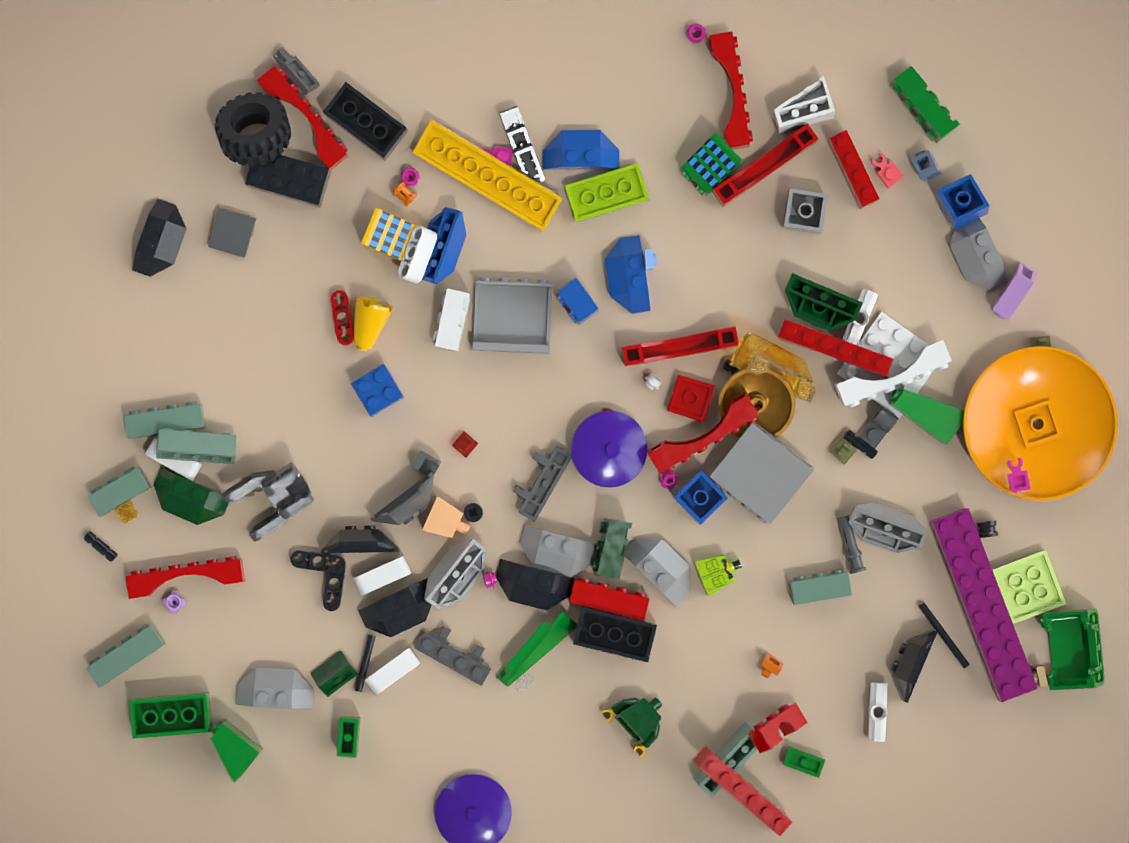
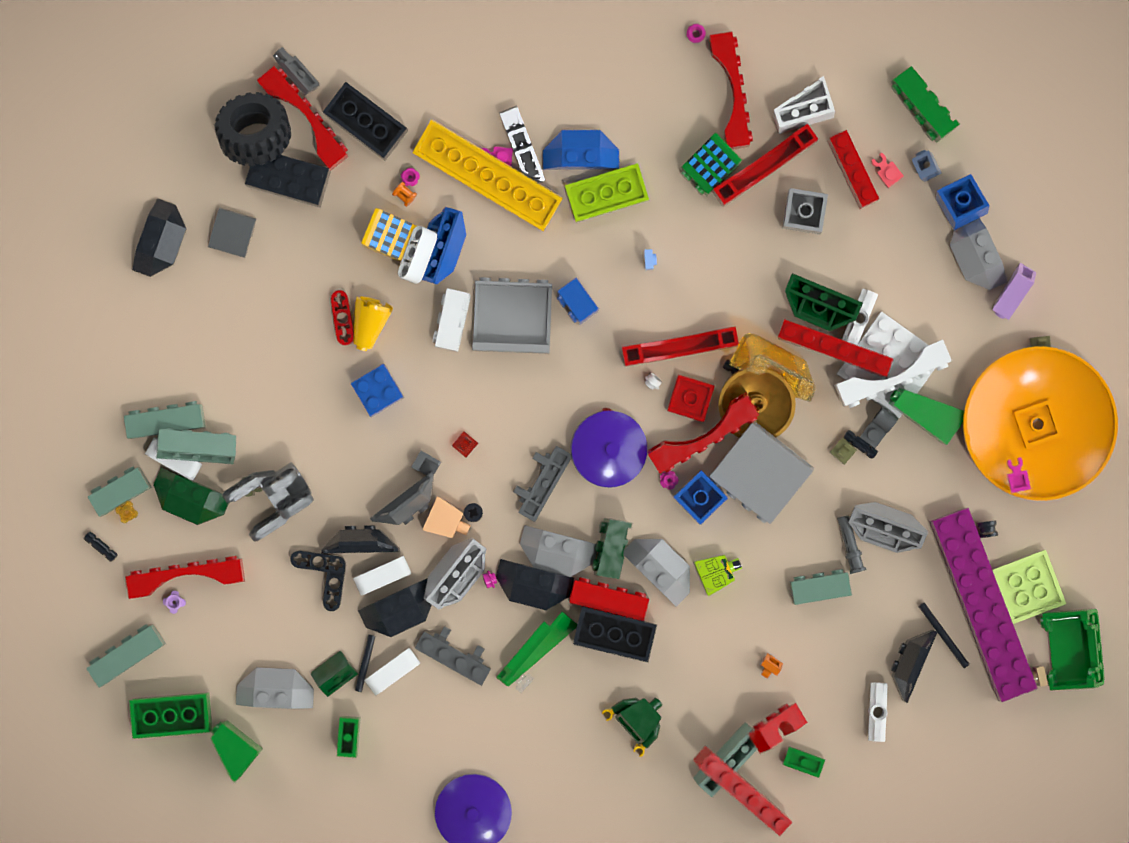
blue wedge [604,235,651,314] -> none

